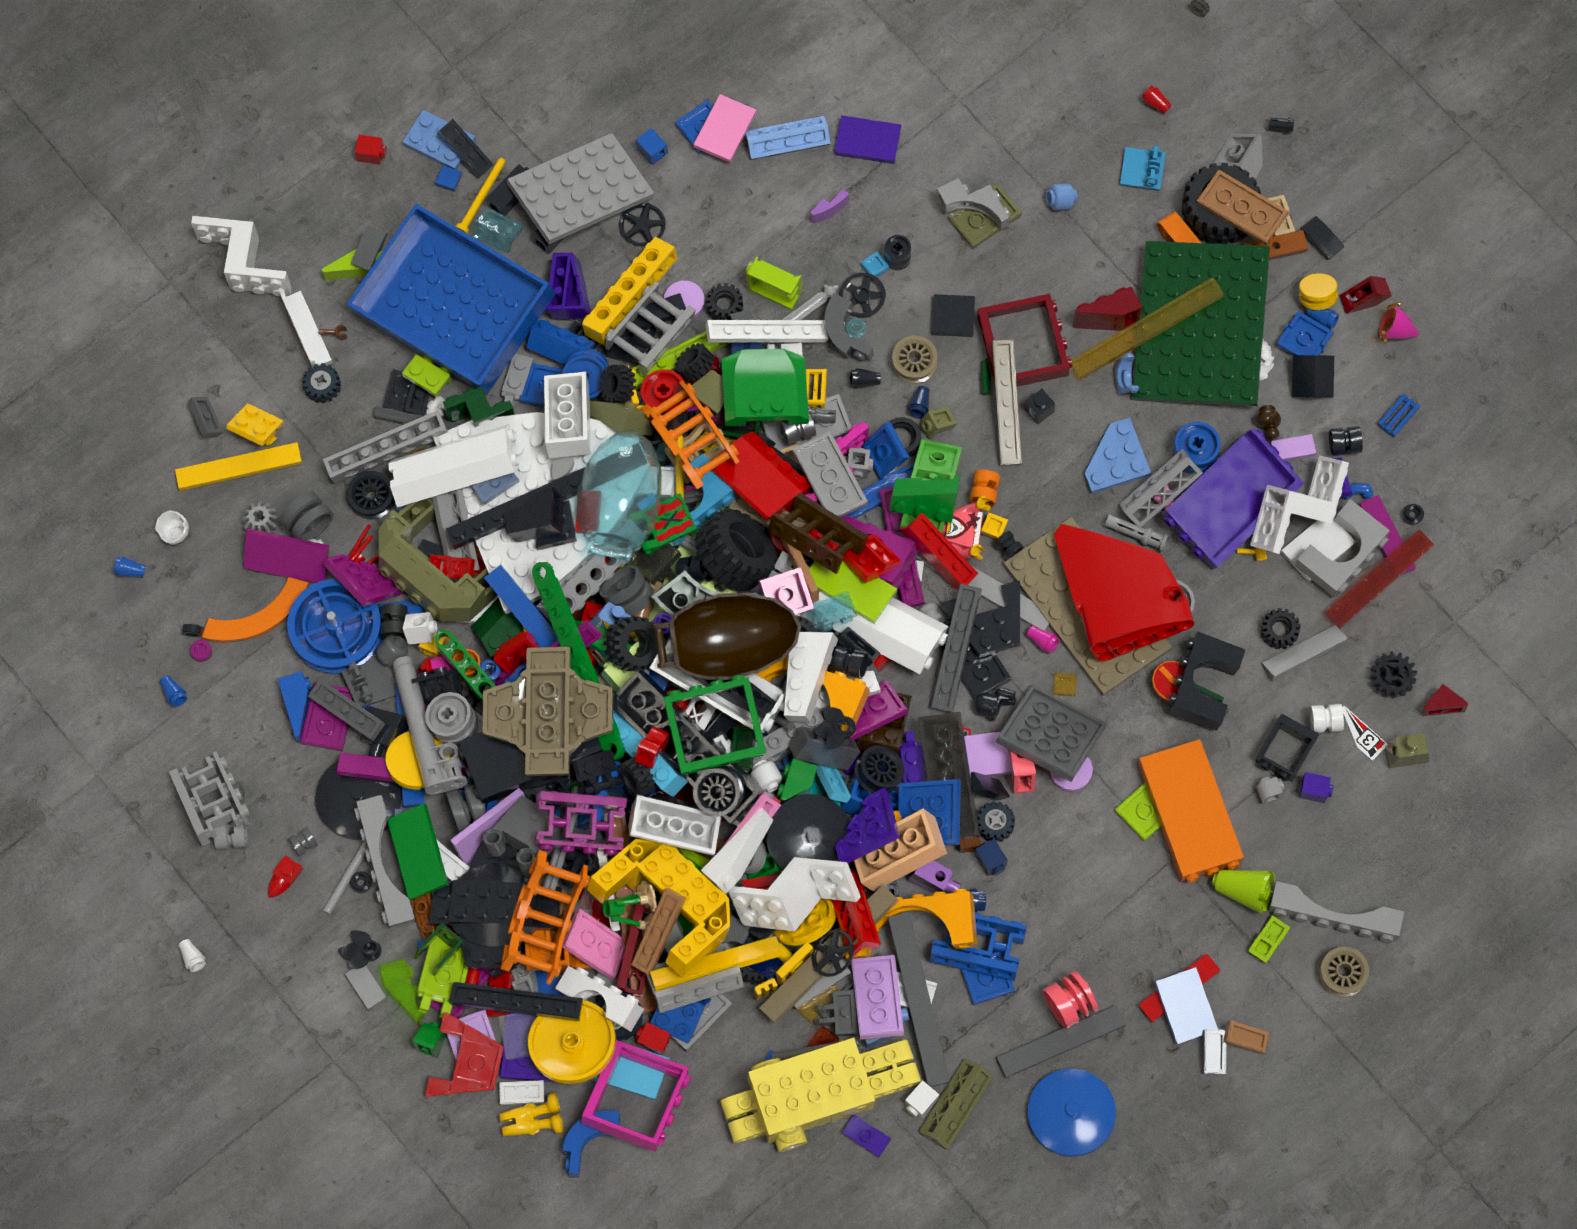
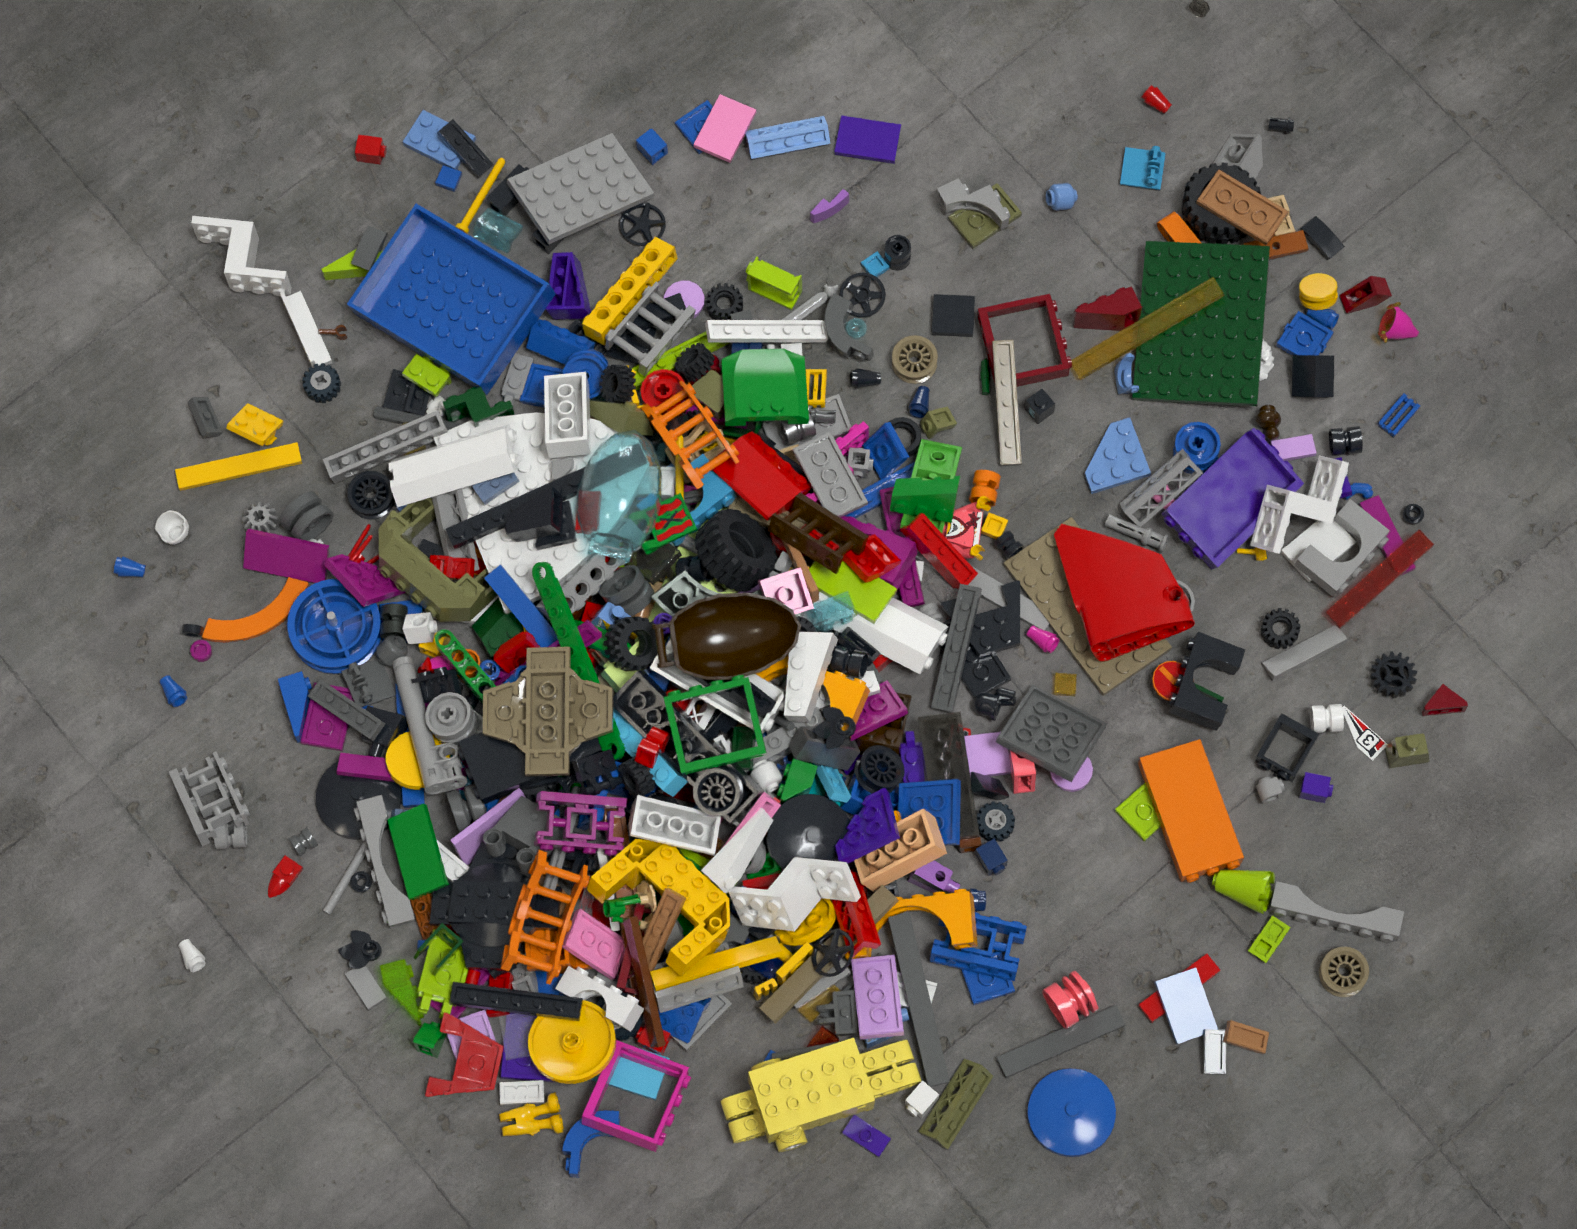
none -> reddish brown tile [622,916,666,1047]

